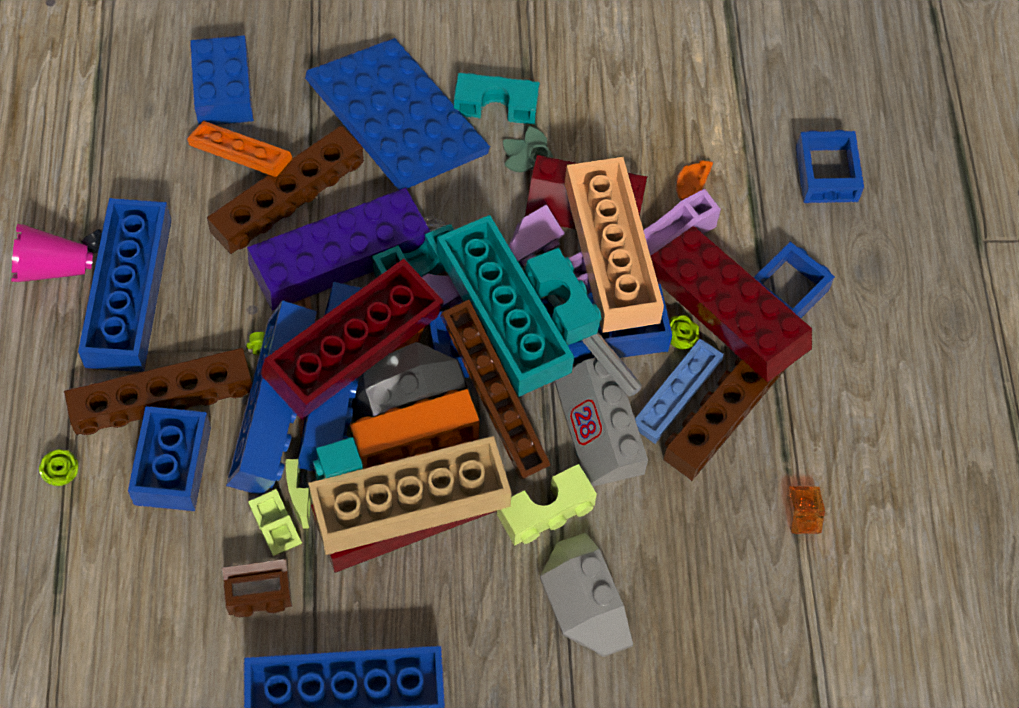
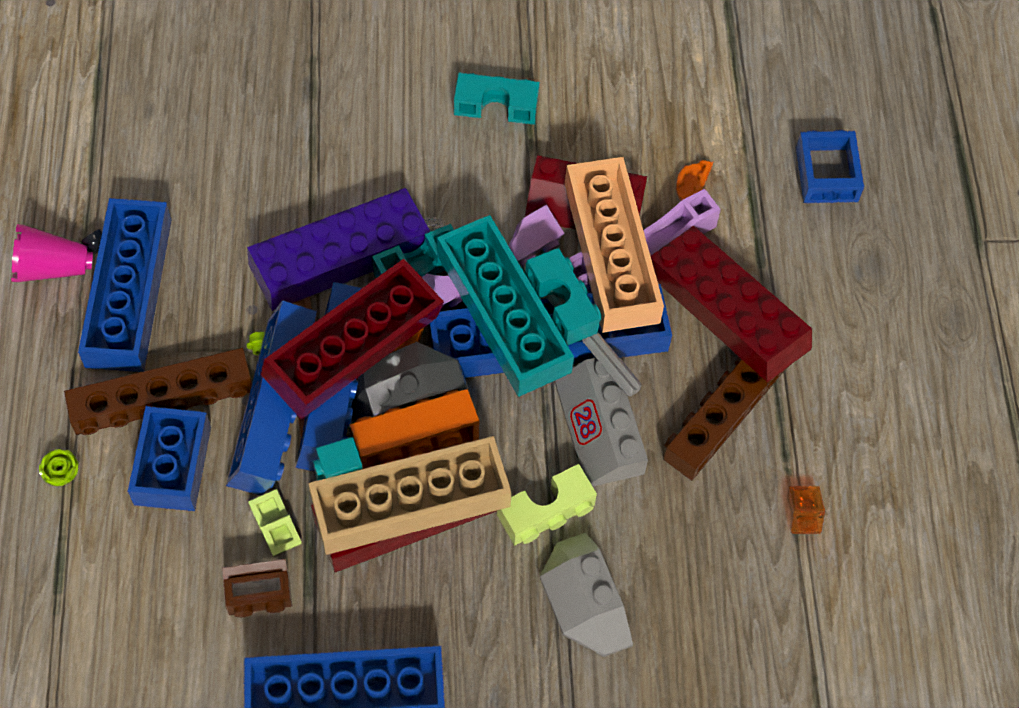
orange tile [187,121,293,177] -> none
blue brick [190,35,254,125] -> none
reddish brown brick [207,125,364,254] -> none
yellowish green slope [286,459,311,528] -> none
blue plate [305,38,490,190] -> none
reddish brown brick [440,299,551,479] -> none
sand green plate [503,126,553,172] -> none
medium blue plate [635,339,724,444] -> none
lime plate [669,315,700,350] -> none
blue window [754,242,835,318] -> none

